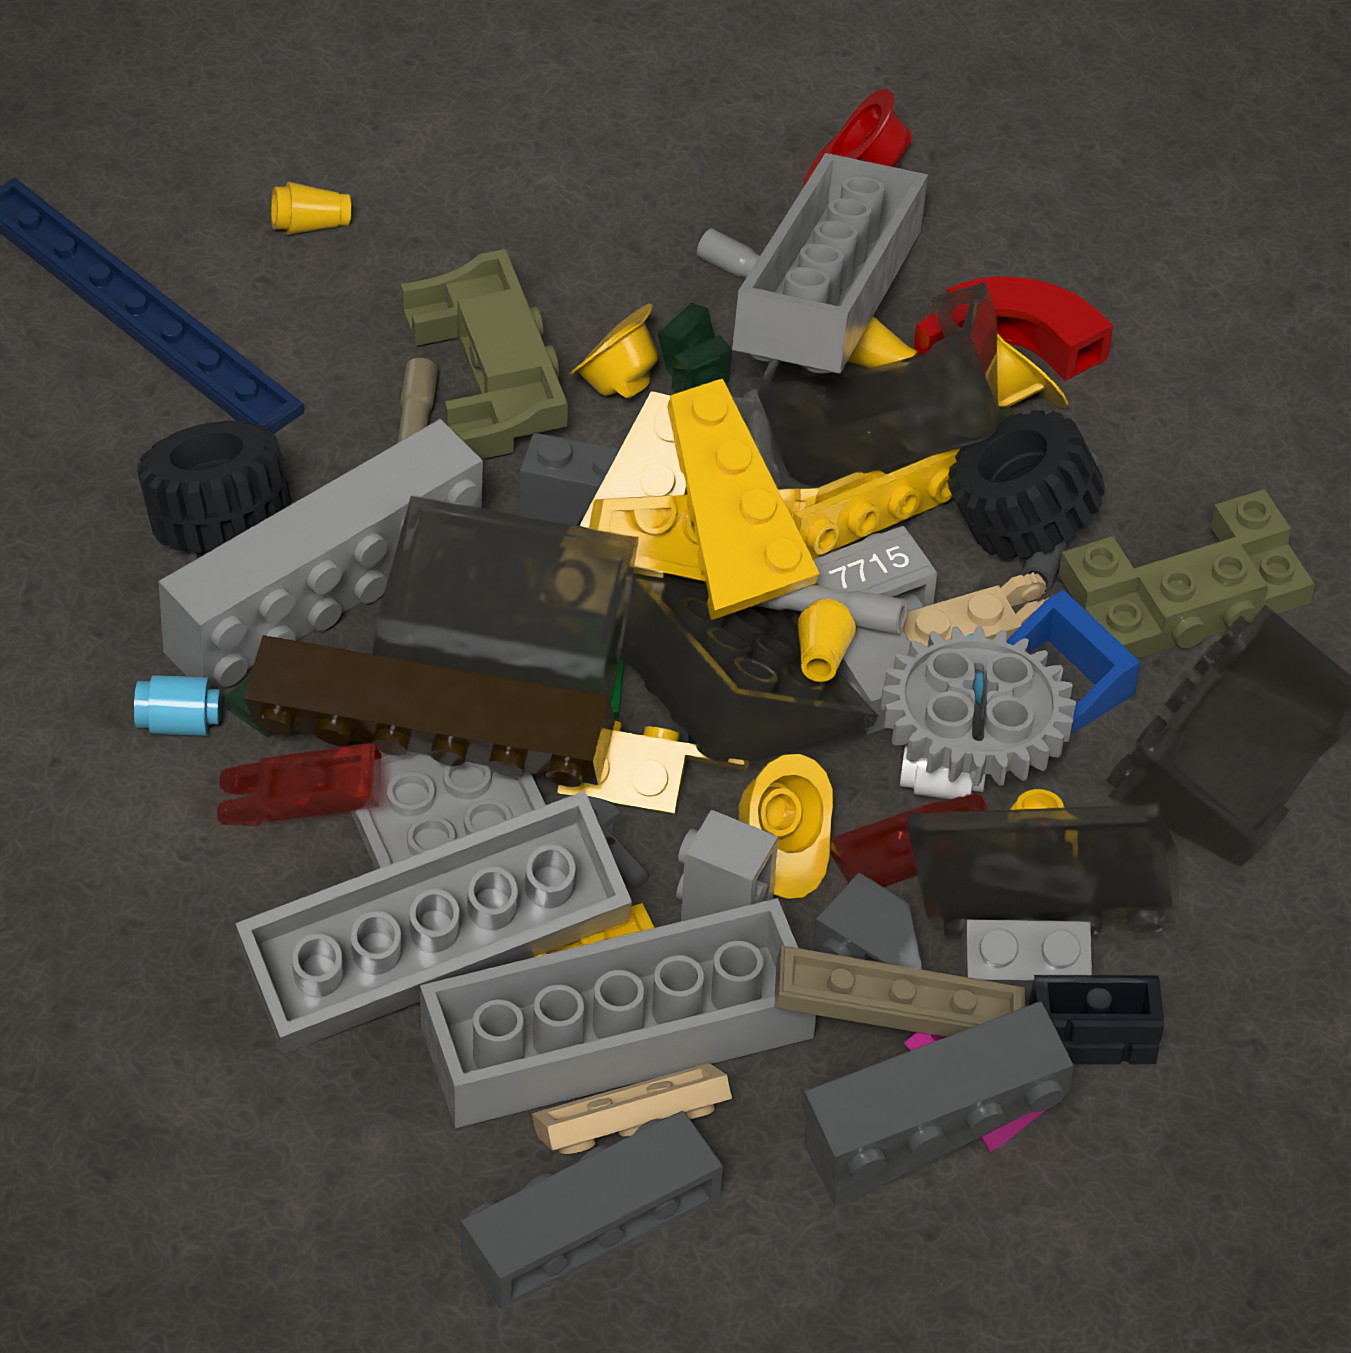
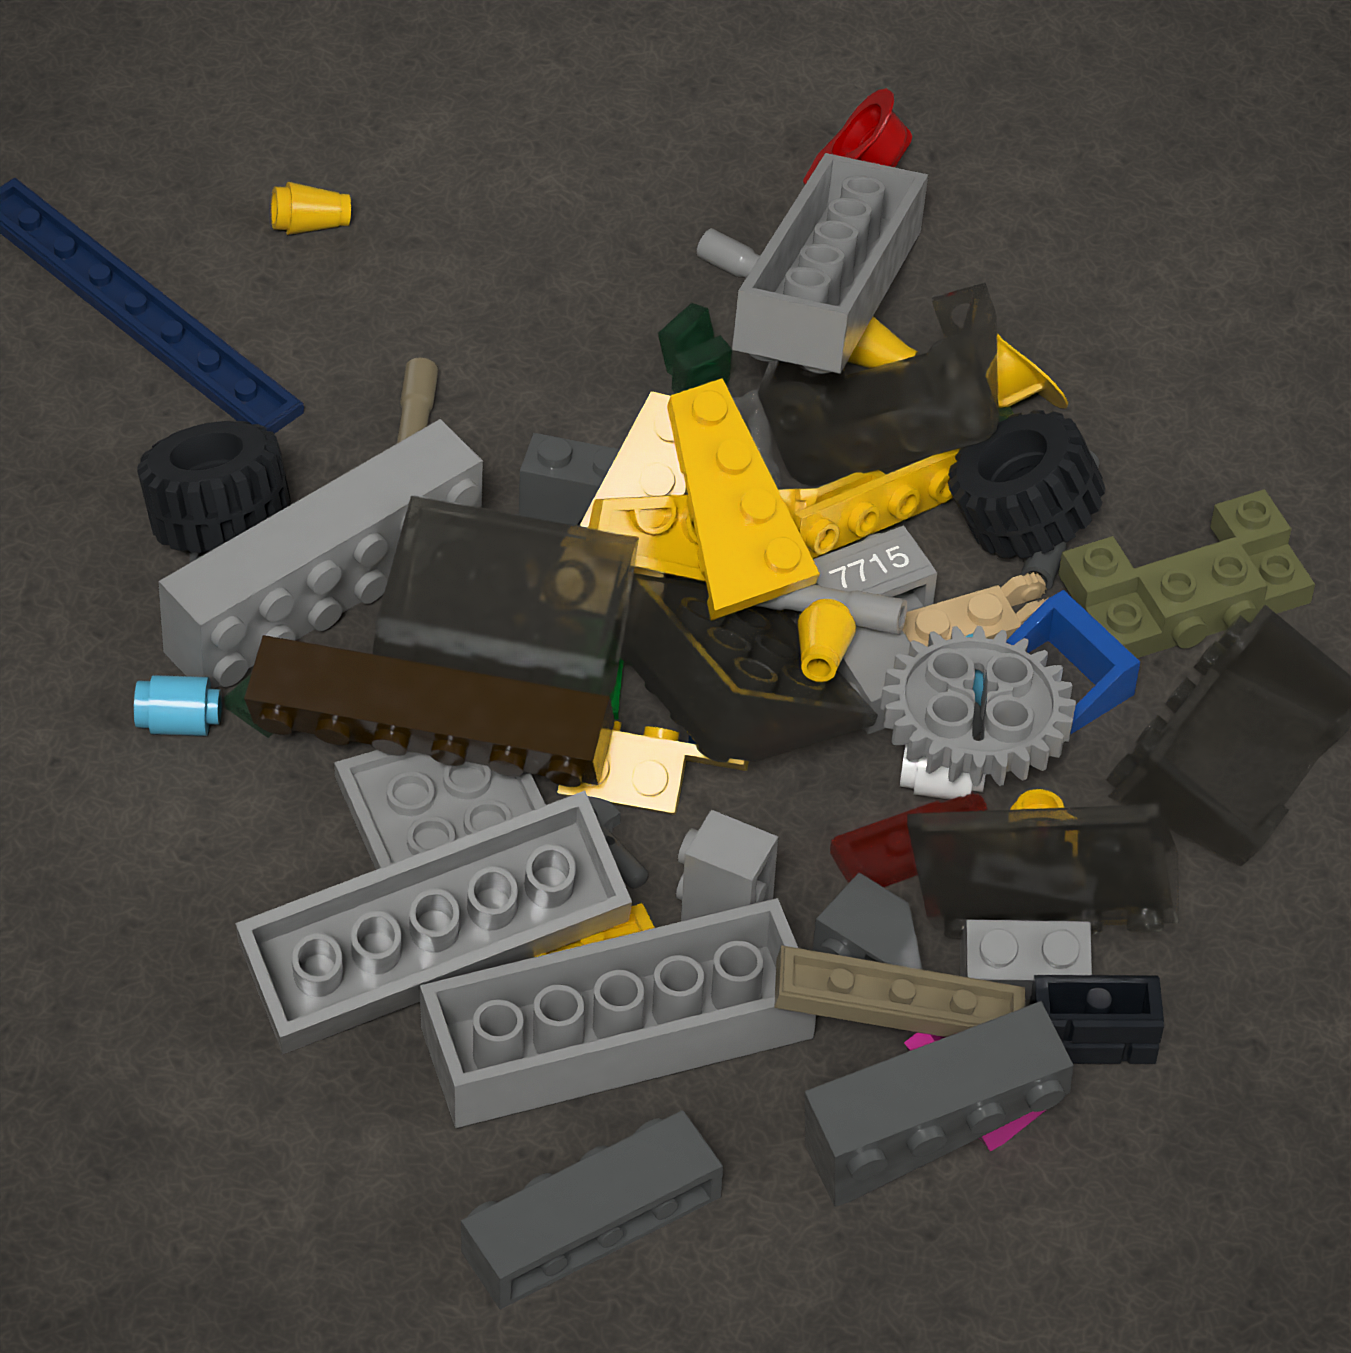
clear red hinge [217,743,382,826] -> none
olive bracket [401,249,568,459] -> none
tan plate [532,1063,732,1154] -> none
yellow piece [569,303,658,398] -> none
yellow piece [738,754,833,899] -> none
red arch [914,276,1113,381] -> none

